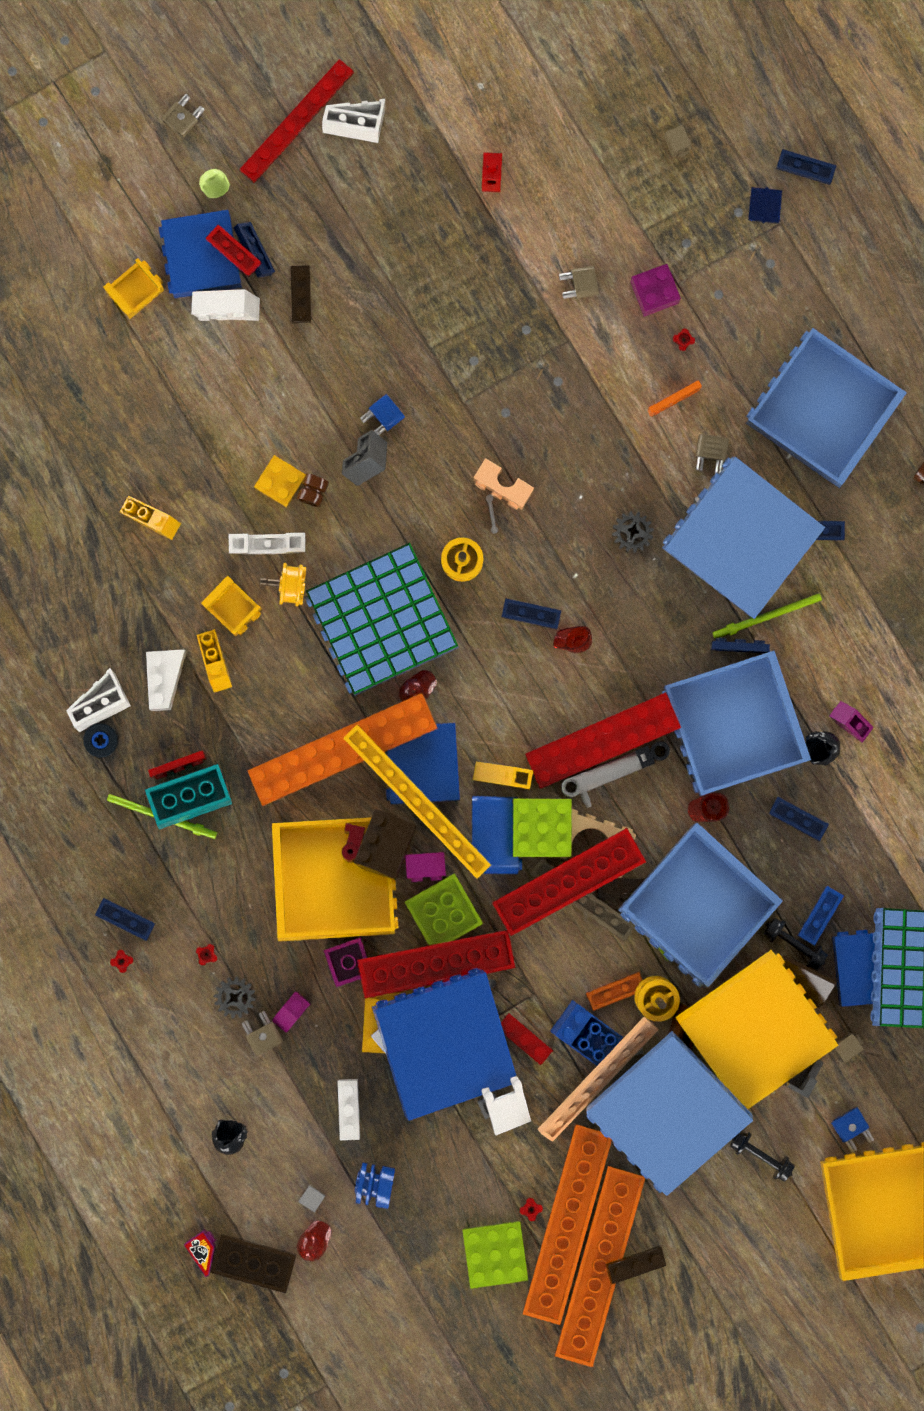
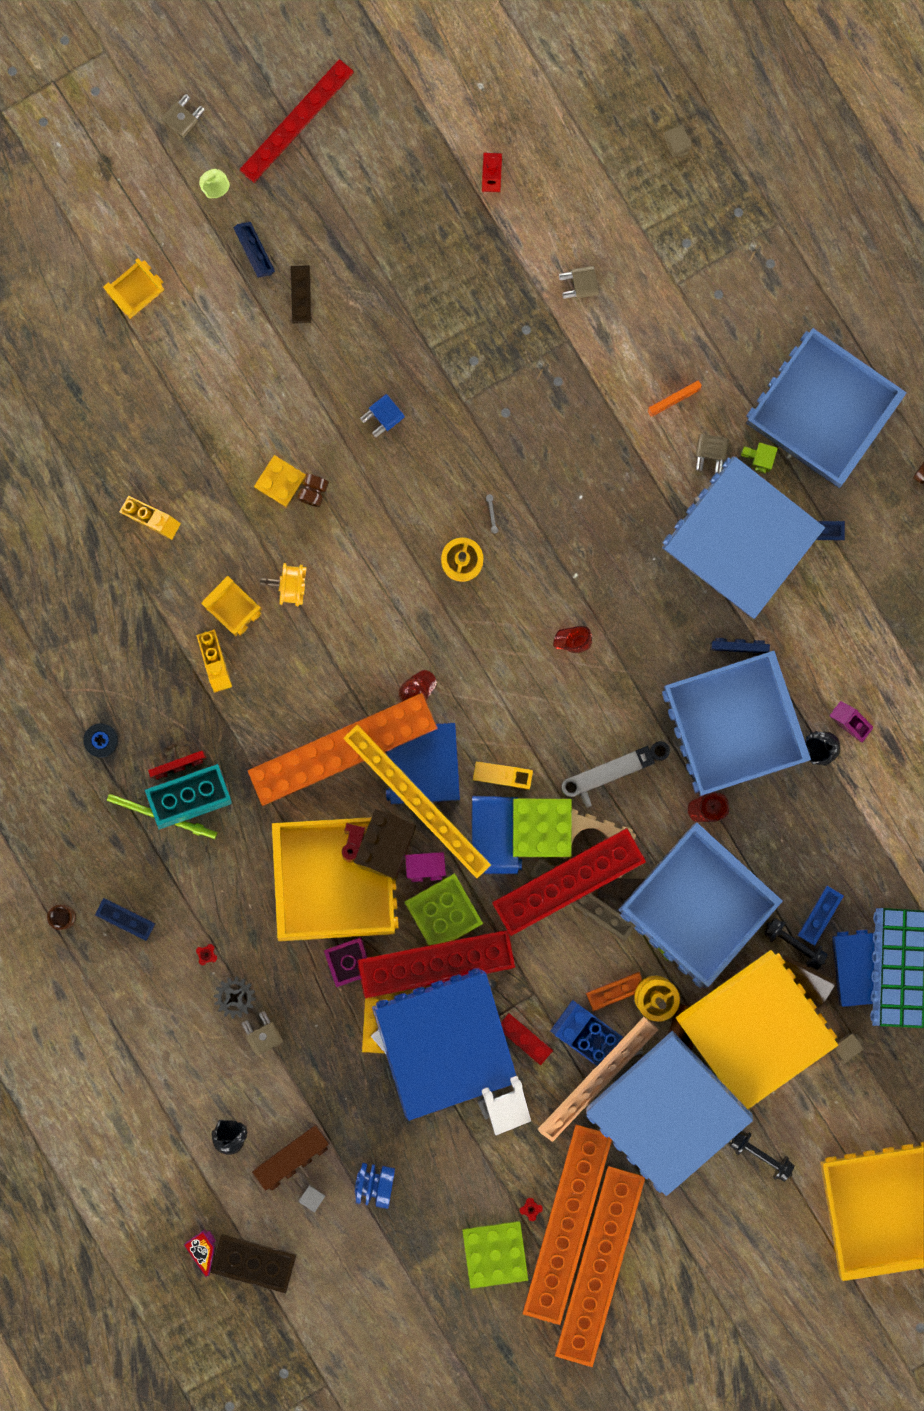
white wedge [66,668,131,732] -> none
red plate [110,950,134,973] -> none
white wedge [146,650,187,711] -> none
blue brick [159,210,242,298] -> none
white wedge [191,289,260,321] -> none
red plate [206,225,261,277] -> none
white slope [229,533,305,554] -> none
magenta slope [272,991,311,1033] -> none
clear red cap [297,1220,332,1262] -> none
medium blue panel [304,543,459,696] -> none
white wedge [322,99,385,143] -> none
white brick [338,1079,360,1140] -> none
dark grey panel [342,430,387,486] -> none
light nougat arch [473,458,534,510] -> none
dark blue plate [501,598,562,630] -> none
red plate [525,692,682,789] -> none
dark brown plate [606,1246,666,1284] -> none
dark grey gear [612,511,654,553] -> none
magenta brick [630,264,681,317] -> none
red plate [672,328,695,351] -> none
lime bar [712,593,822,639] -> none
clear blue piece [748,187,782,224] -> none
dark blue plate [768,797,829,841] -> none
dark blue plate [776,149,837,185] -> none
dark grey panel [783,1060,824,1098] -> none
blue piece [831,1107,874,1153] -> none
none -> reddish brown wheel [47,905,76,930]
none -> reddish brown brick [252,1124,330,1191]
none -> lime brick [741,442,778,474]

